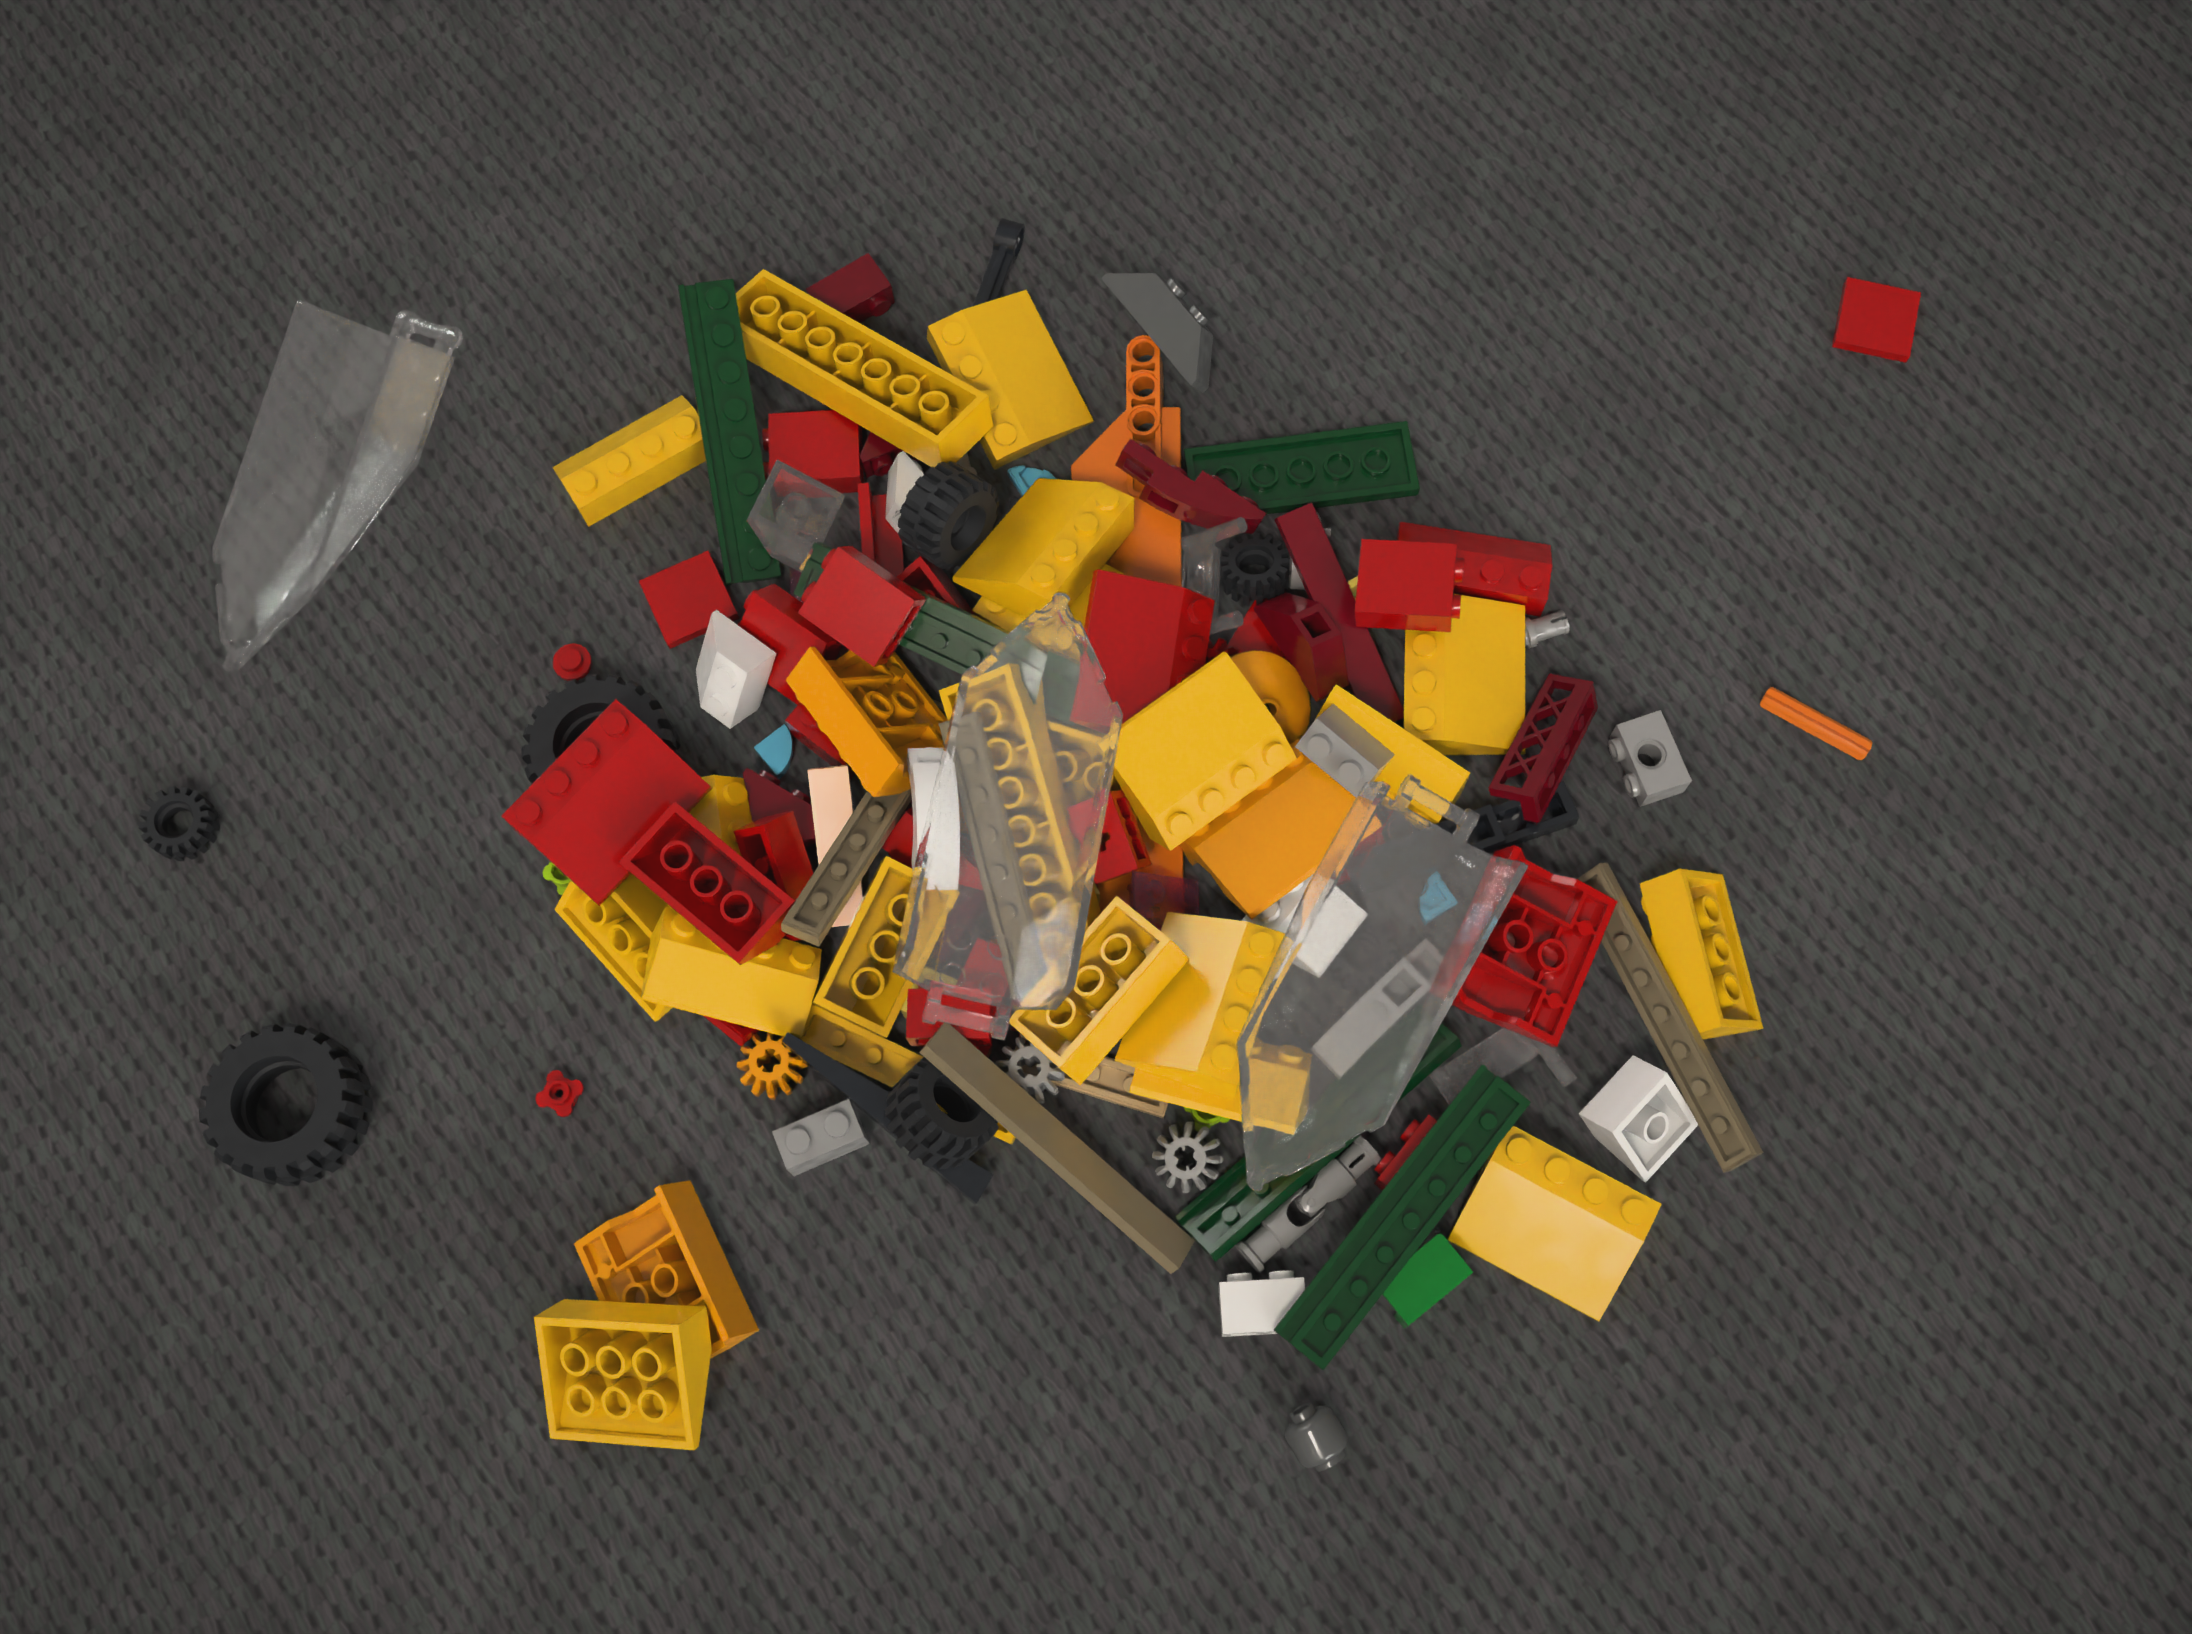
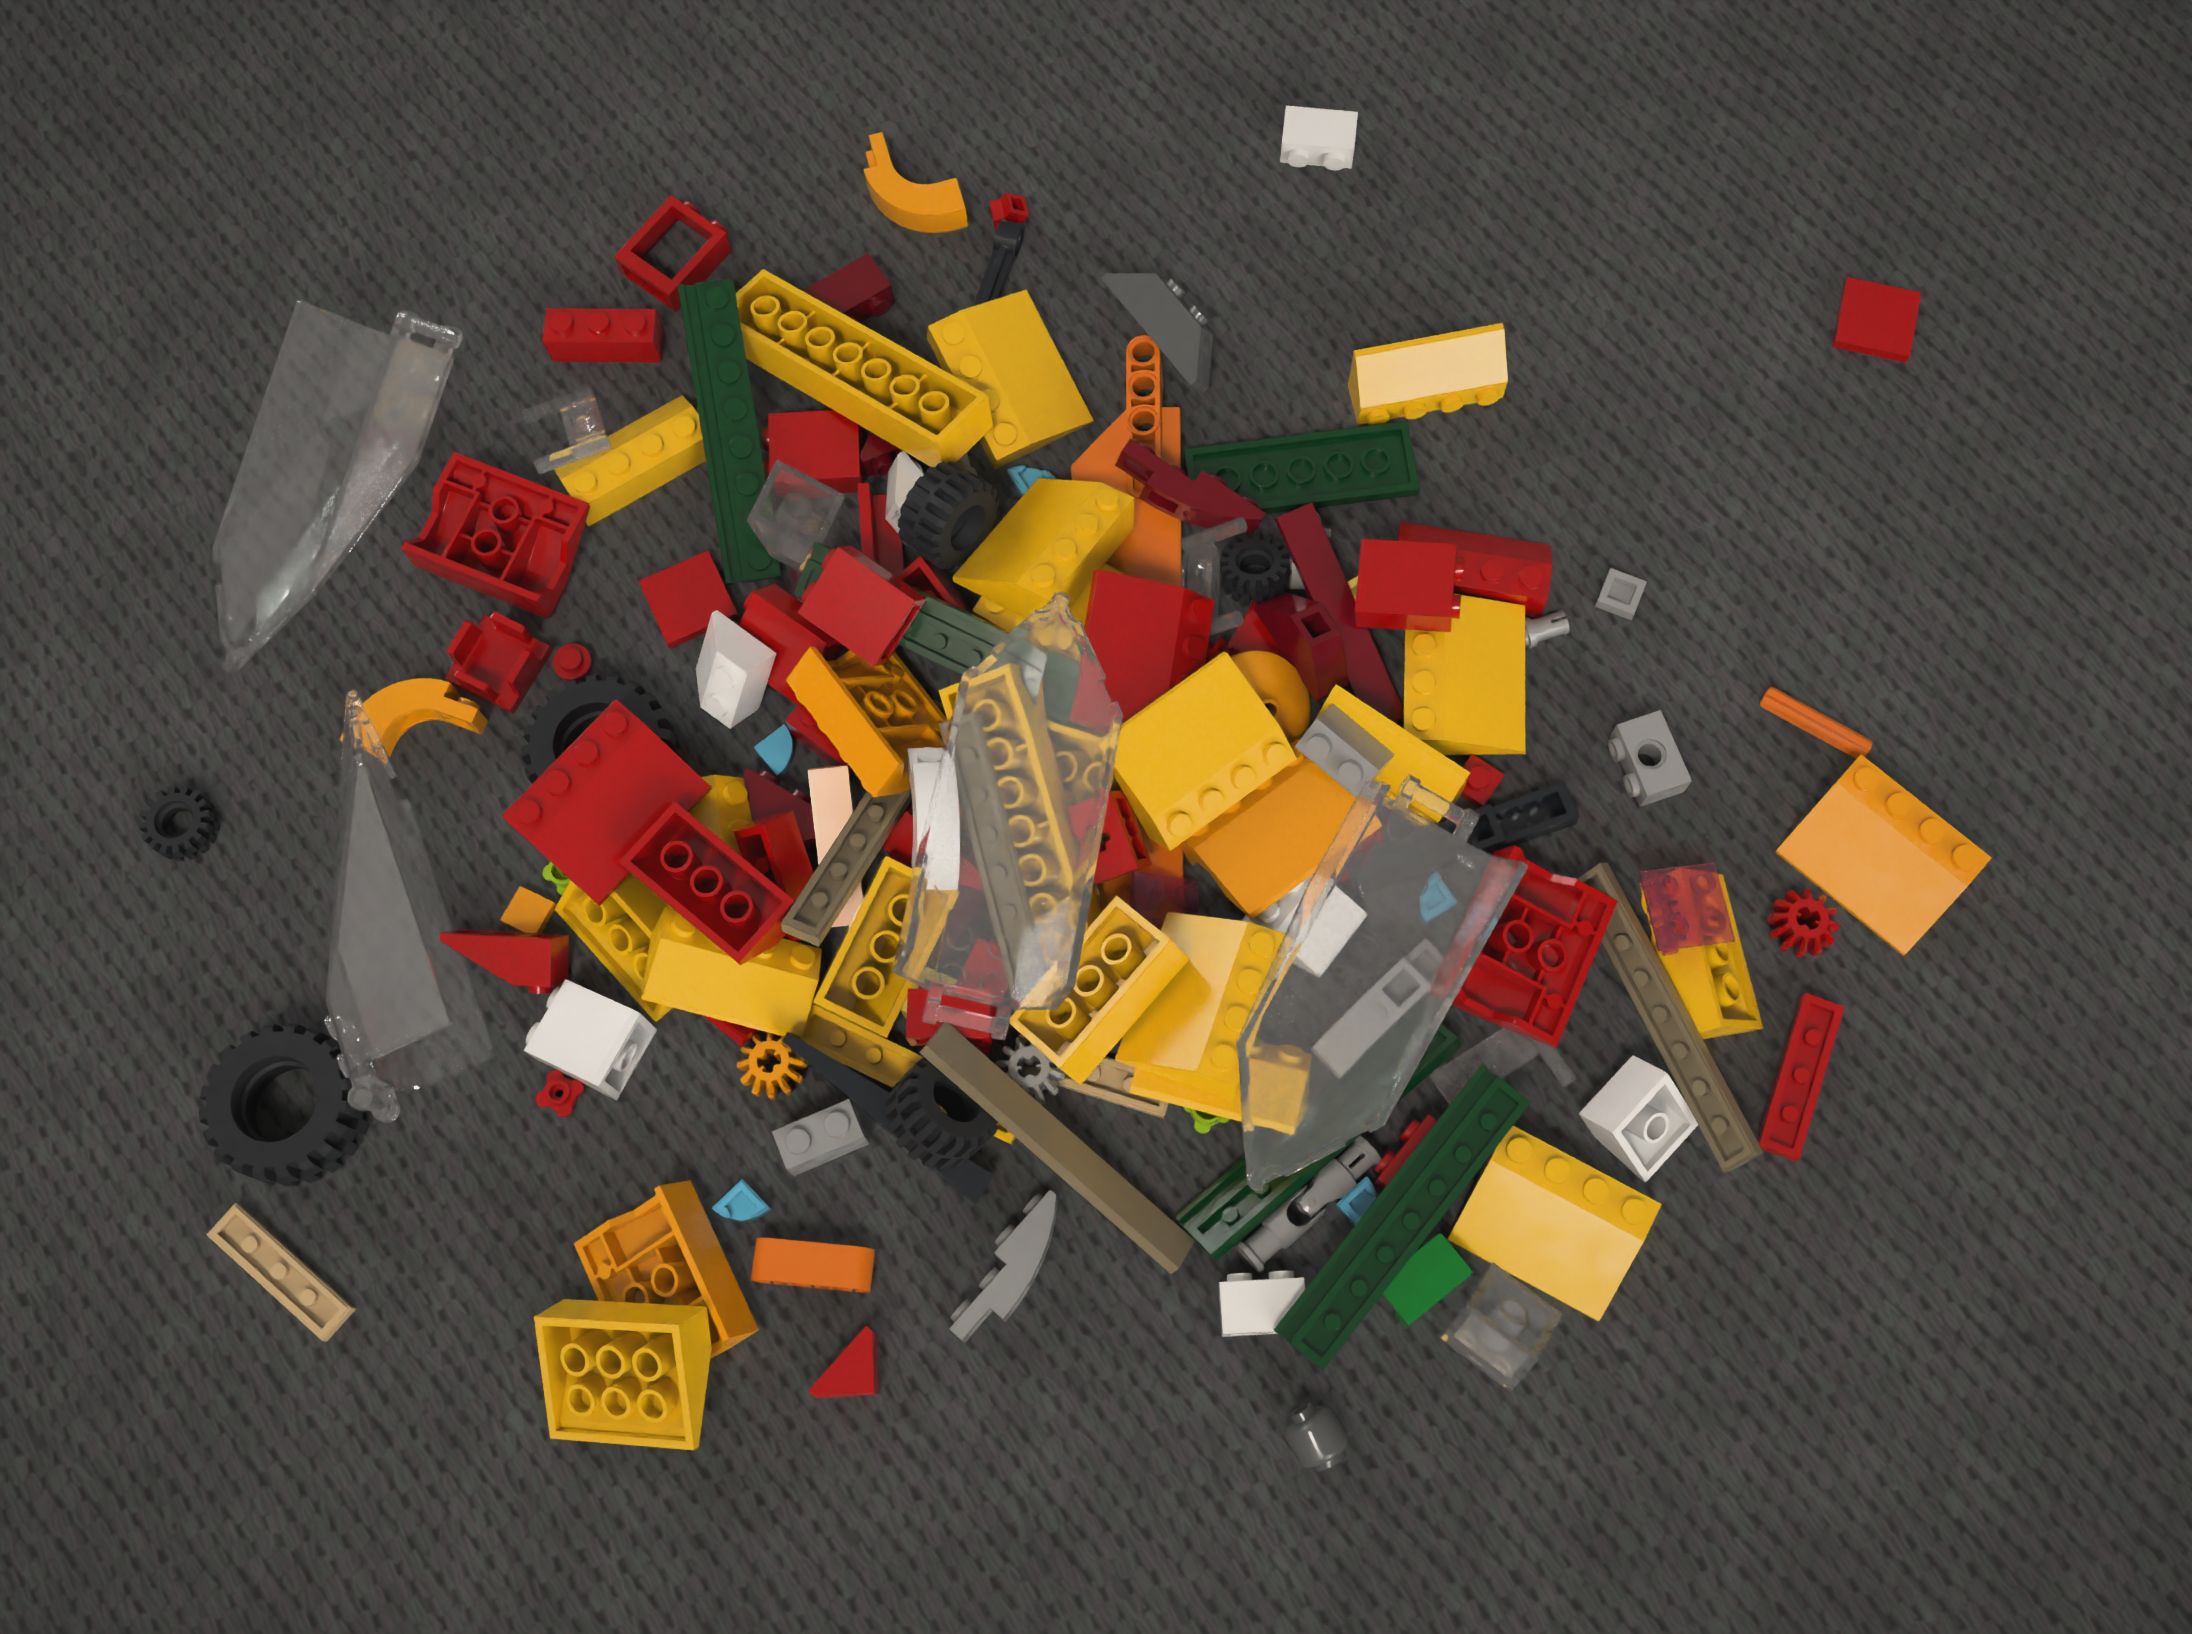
light grey gear [1152,1121,1224,1193] -> none
dark red fence [1488,673,1598,823] -> none
none -> tan tile [207,1203,356,1342]
none -> clear windscreen [325,689,496,1123]
none -> light orange arch [339,678,488,764]
none -> red piece [401,452,590,619]
none -> red slope [440,929,569,994]
none -> red panel [445,611,553,715]
none -> light orange tile [500,886,557,933]
none -> clear plate [521,386,611,474]
none -> white slope [524,979,657,1101]
none -> red brick [542,308,665,363]
none -> red window [614,195,732,312]
none -> medium azure tile [712,1179,772,1222]
none -> orange beam [750,1238,875,1293]
none -> red slope [808,1326,879,1399]
none -> light orange arch [863,132,968,233]
none -> light grey slope [949,1190,1058,1343]
none -> red piece [989,193,1029,232]
none -> white brick [1280,106,1358,171]
none -> medium azure tile [1336,1176,1377,1226]
none -> yellow slope [1348,323,1508,426]
none -> clear slope [1440,1262,1563,1392]
none -> red plate [1461,754,1505,808]
none -> light grey plate [1595,568,1647,620]
none -> clear pink hinge [1639,863,1735,956]
none -> red plate [1757,993,1845,1162]
none -> red gear [1767,888,1840,958]
none -> light orange piece [1775,755,1992,956]

